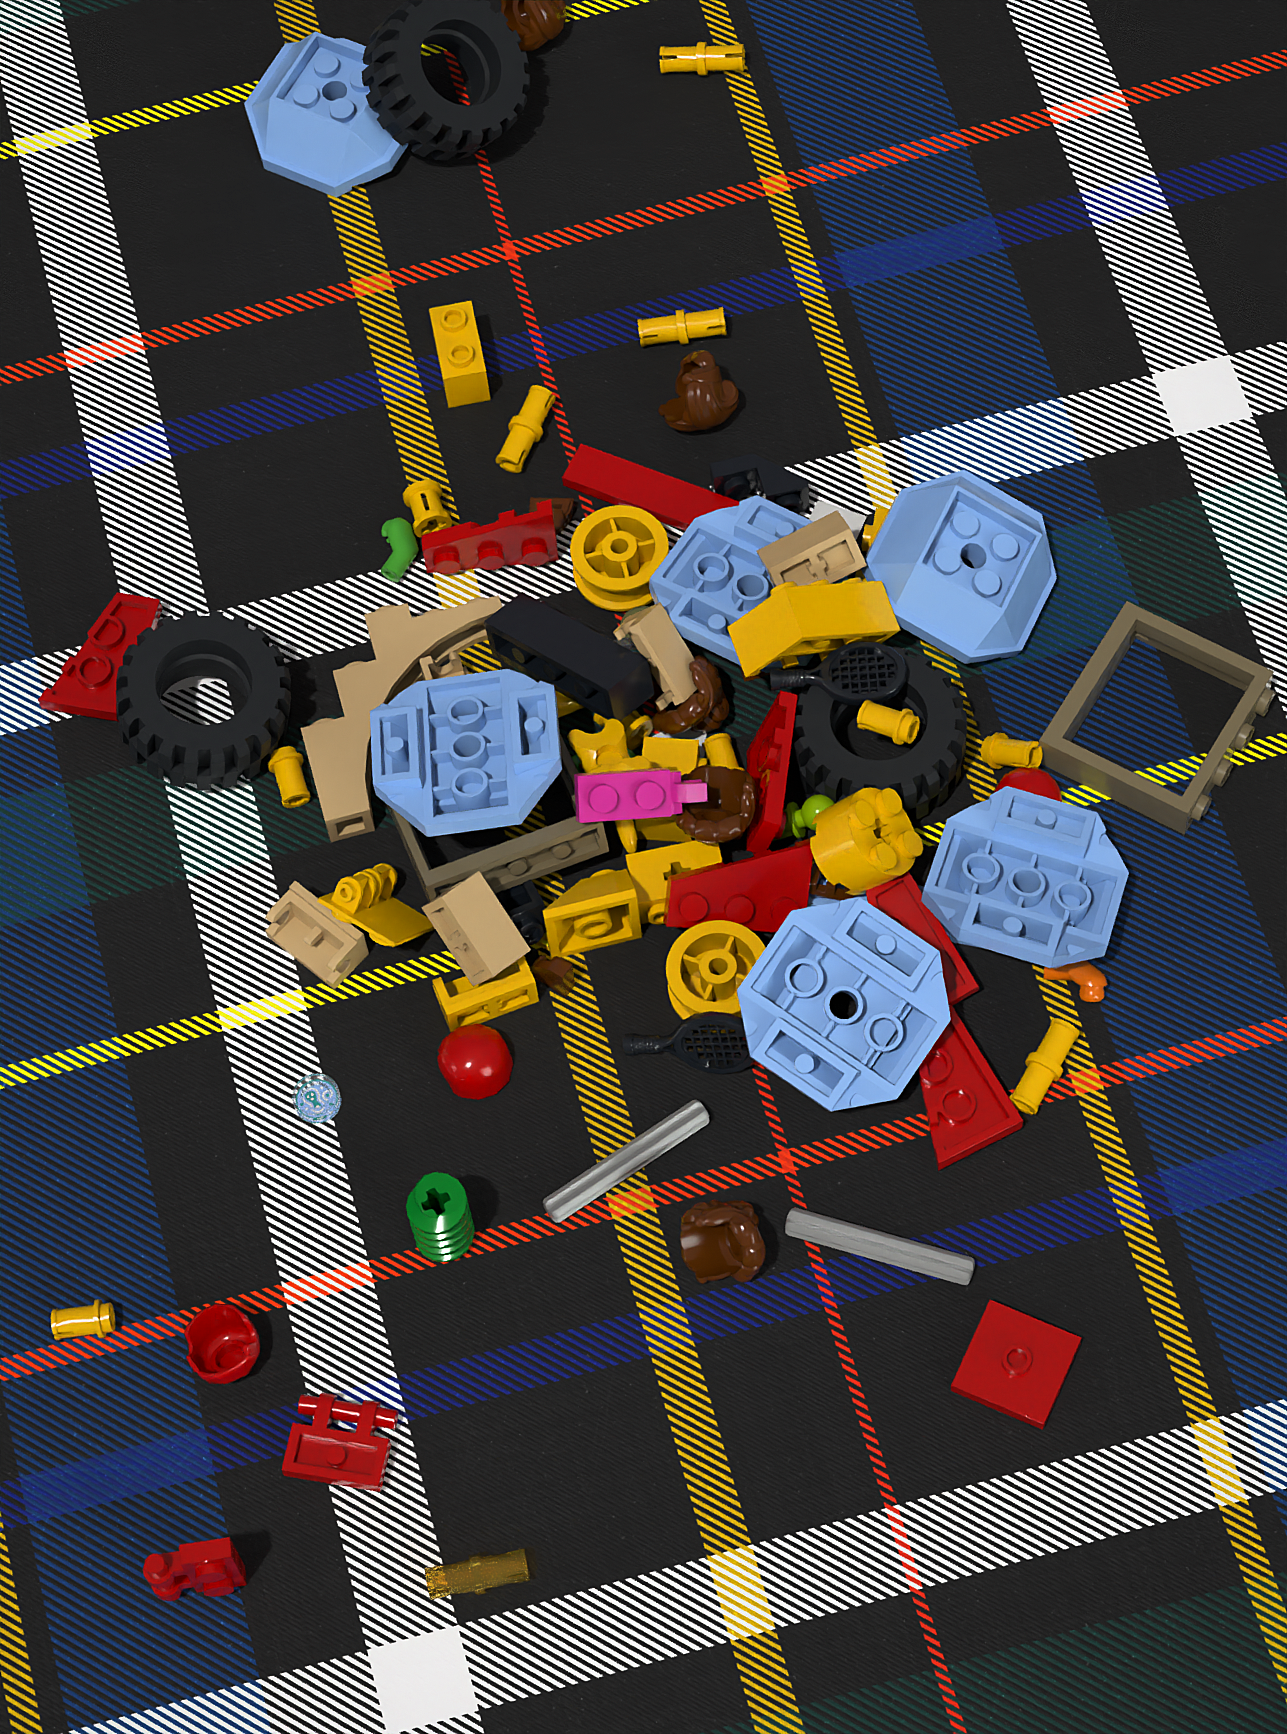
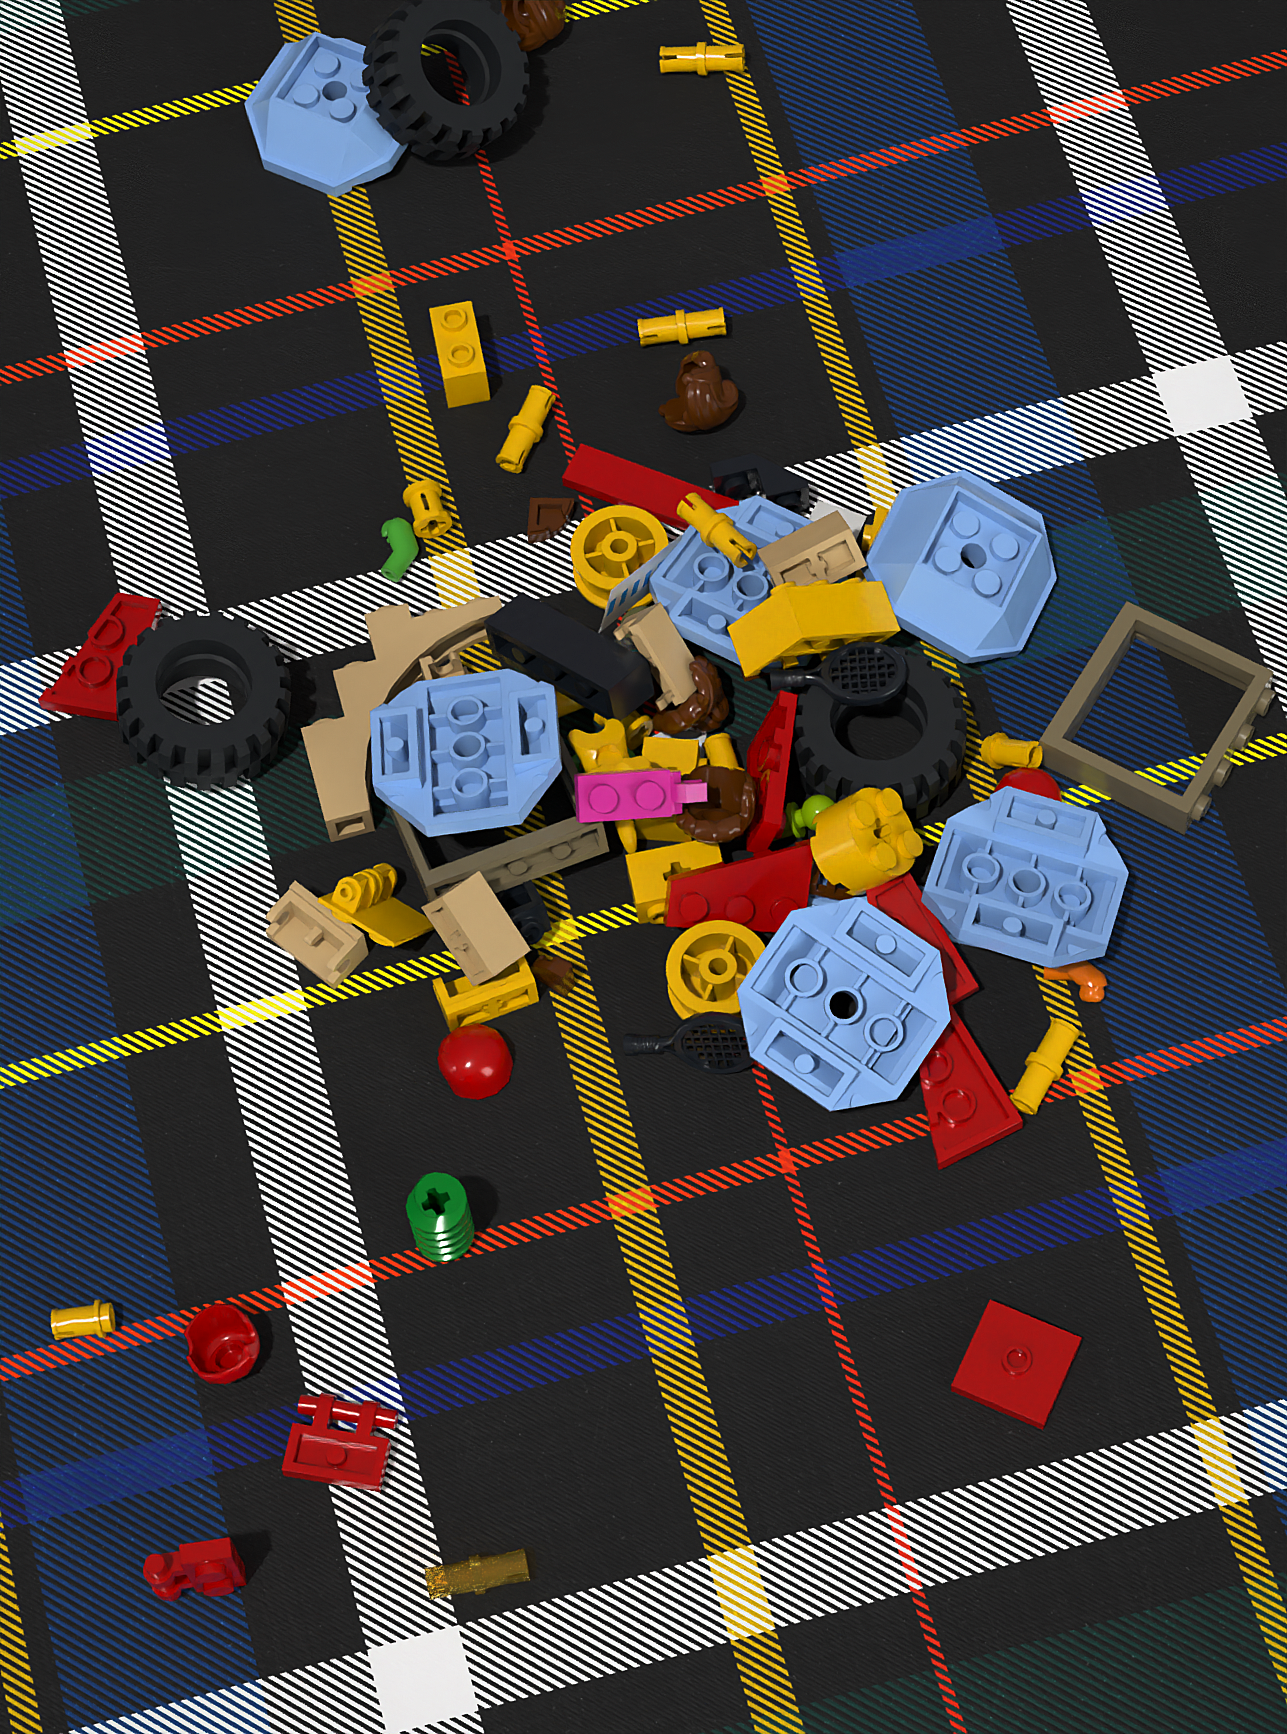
yellow pin [267,746,311,808] -> none
clear tile [292,1073,341,1124] -> none
red wing [421,499,559,574] -> none
yellow slope [543,869,642,959] -> none
light grey axle [543,1100,710,1223] -> none
reddish brown hair [680,1200,766,1284] -> none
light grey axle [785,1207,975,1285] -> none
yellow pin [857,700,920,745] -> none
none -> white sticker [599,534,682,633]
none -> yellow pin [677,493,757,568]

